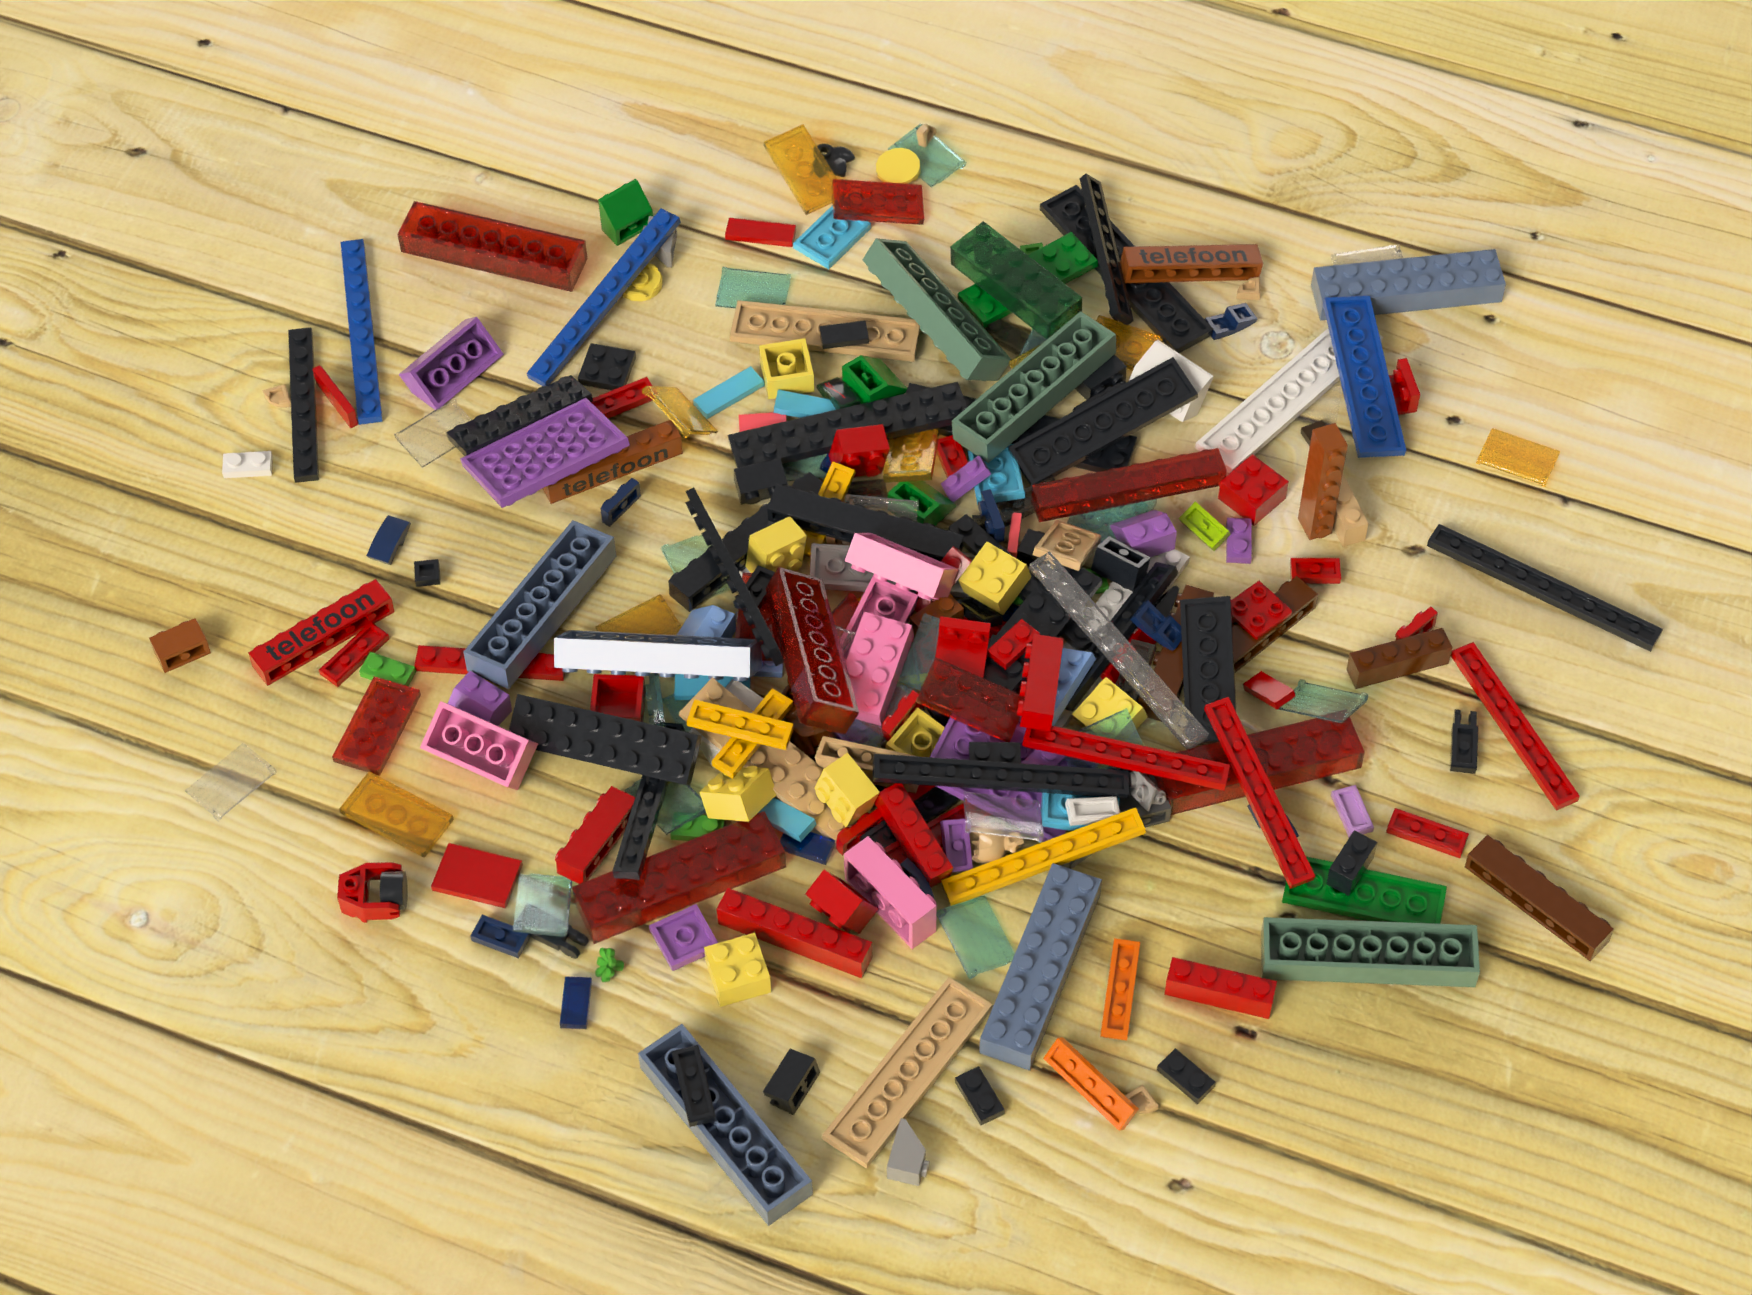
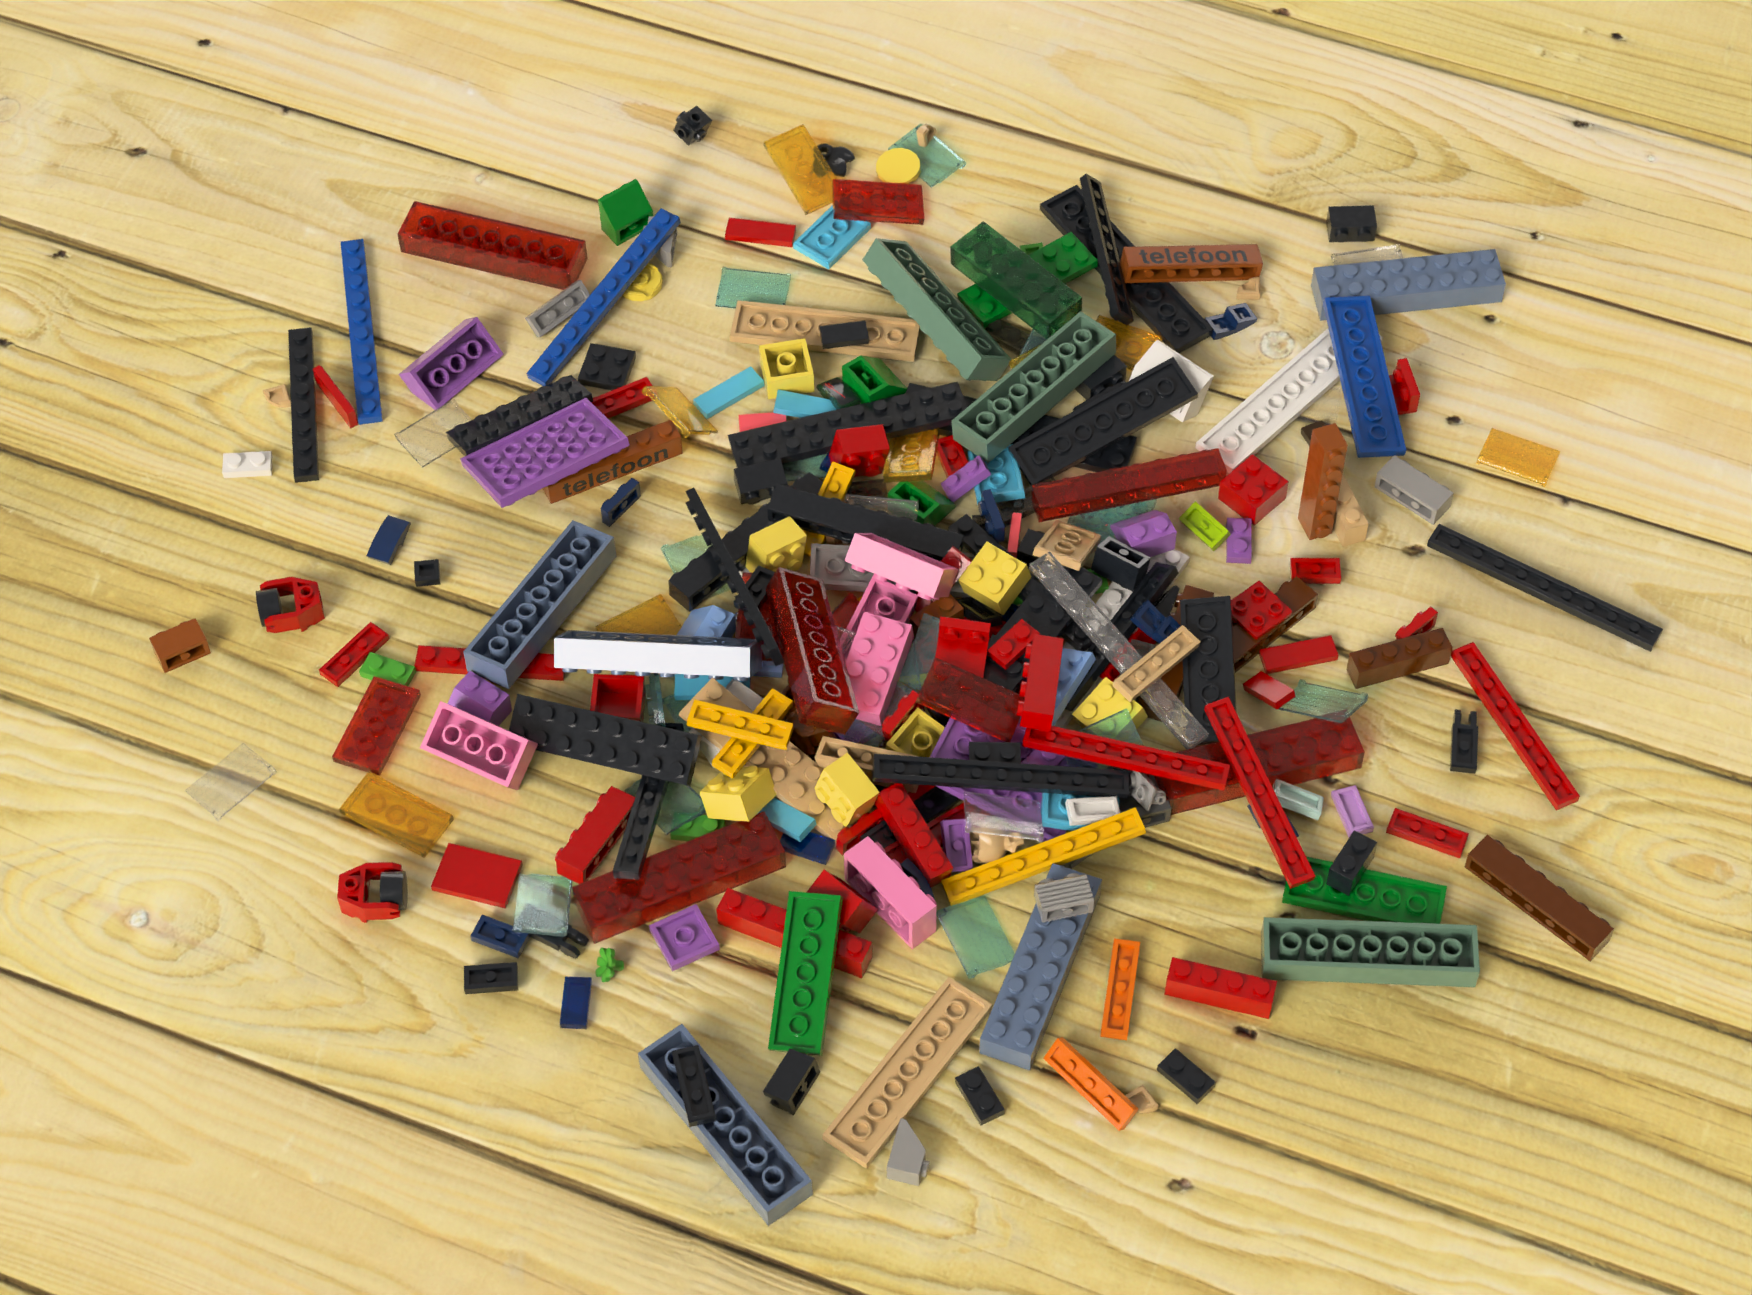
red brick [248,579,395,686] -> none
light yellow brick [704,933,771,1007] -> none
none -> red piece [256,577,325,633]
none -> black plate [464,962,518,994]
none -> light grey plate [525,280,590,337]
none -> black brick [673,106,713,146]
none -> green plate [768,891,843,1056]
none -> light grey brick [1034,873,1094,923]
none -> tan plate [1112,625,1201,703]
none -> red tile [1259,635,1339,674]
none -> light aqua tile [1273,779,1324,820]
none -> black brick [1326,205,1377,243]
none -> light grey brick [1375,455,1454,525]

